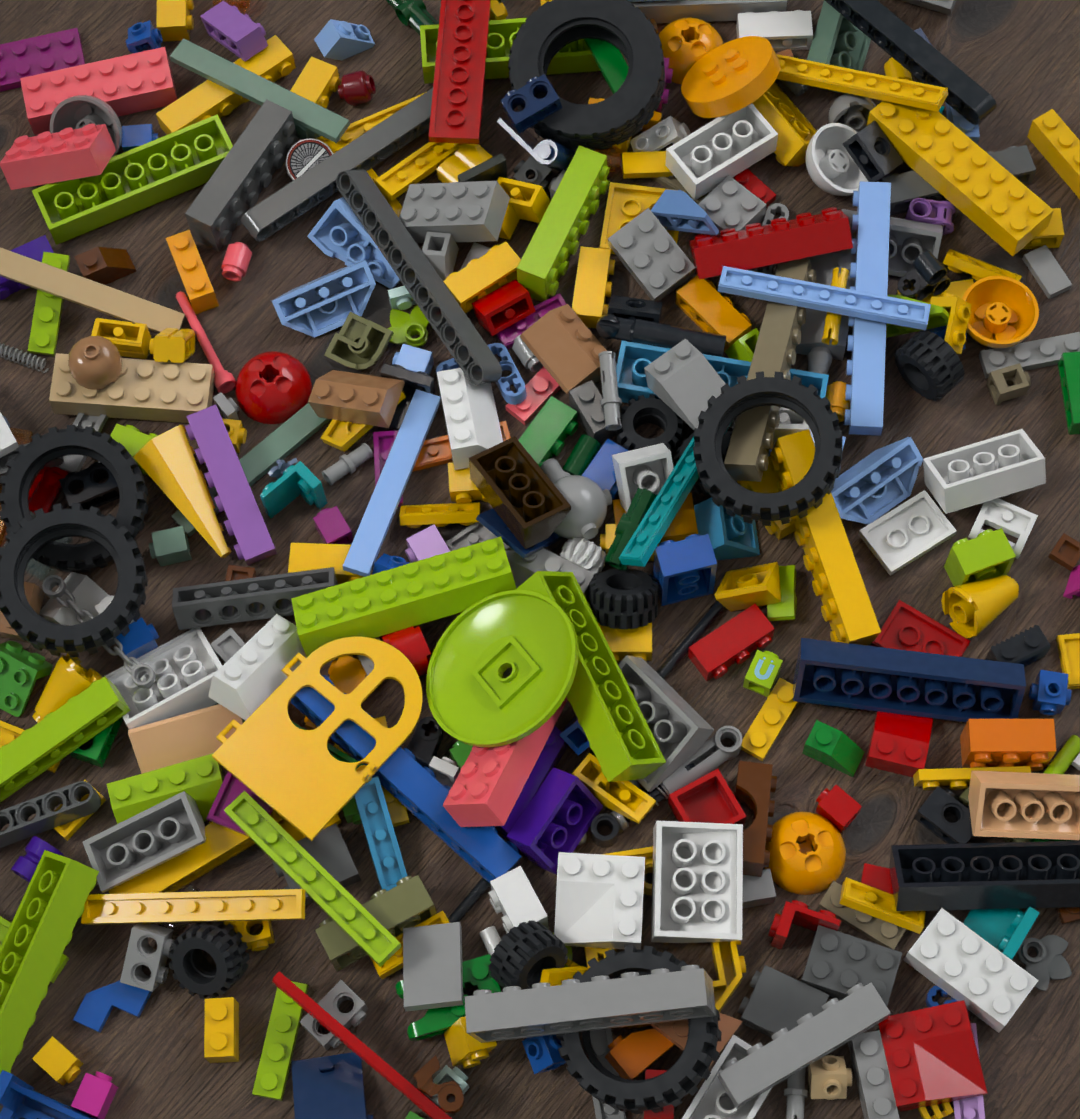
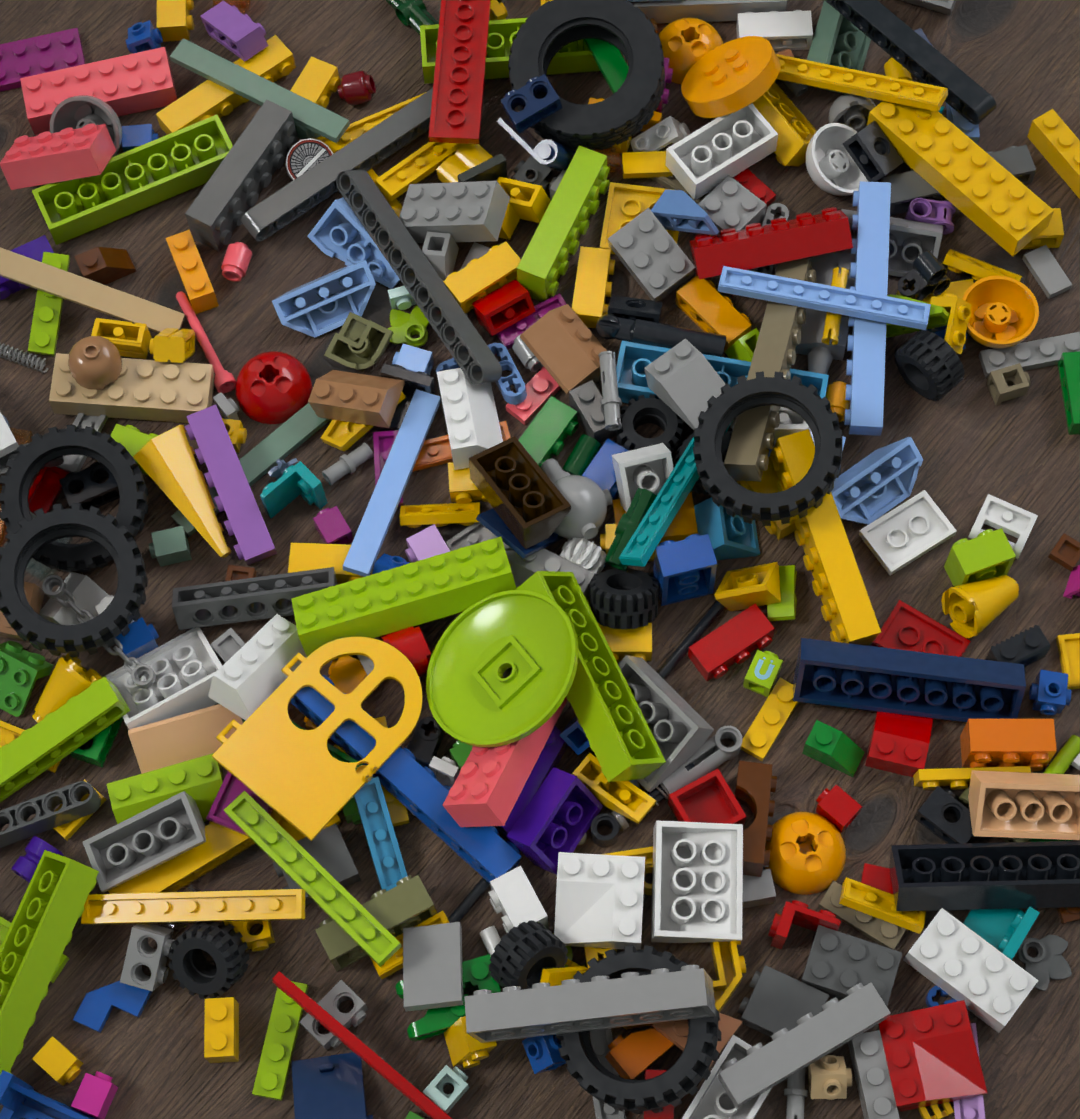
light blue slope [314,19,375,61] -> none
reddish brown leg [413,1055,464,1114] -> none
white brick [923,429,1046,514] -> none

